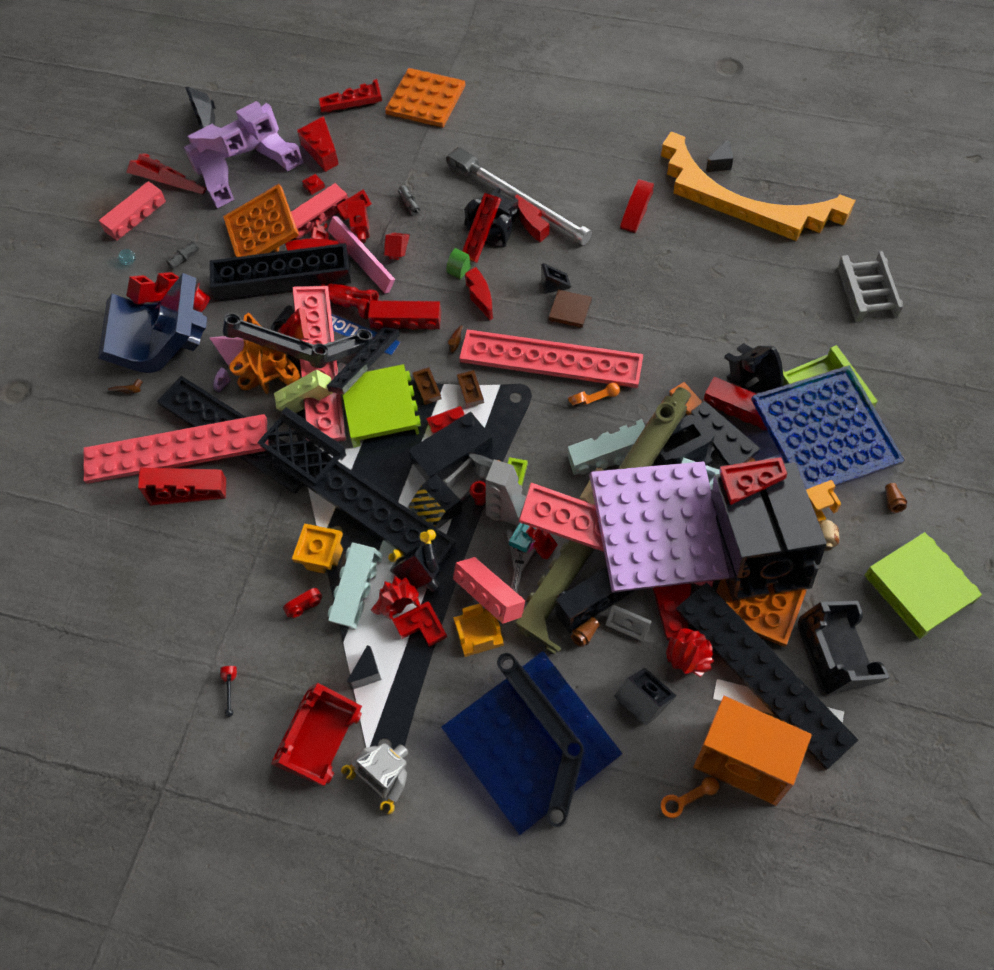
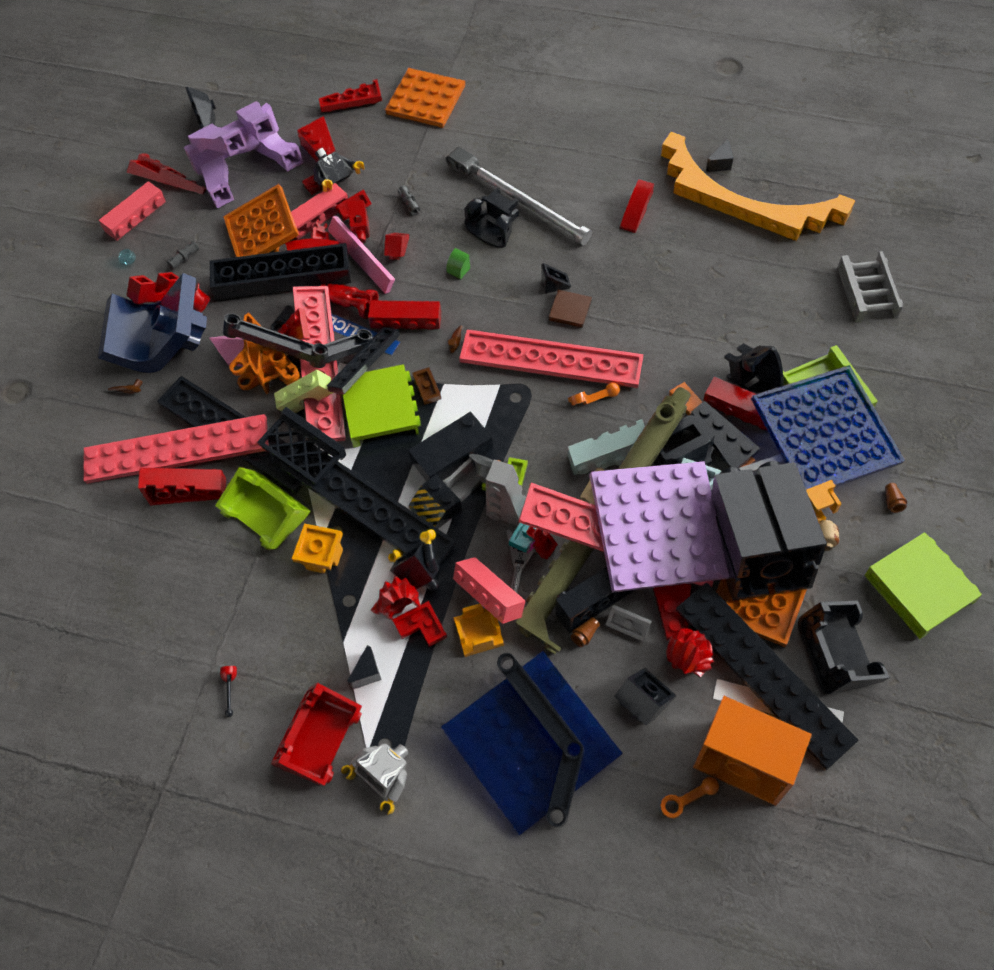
lavender tile [213,367,231,392] -> none
red plate [283,588,323,618] -> none
light aqua wedge [328,542,383,629] -> none
red plate [426,406,465,434] -> none
reddish brown plate [457,370,484,408] -> none
red plate [462,193,501,263] -> none
red slope [465,267,493,320] -> none
red cone [469,481,486,506] -> none
red slope [515,194,549,242] -> none
red wing [719,457,787,505] -> none
none -> lime windscreen [215,467,310,550]
none -> black torso [313,148,365,192]

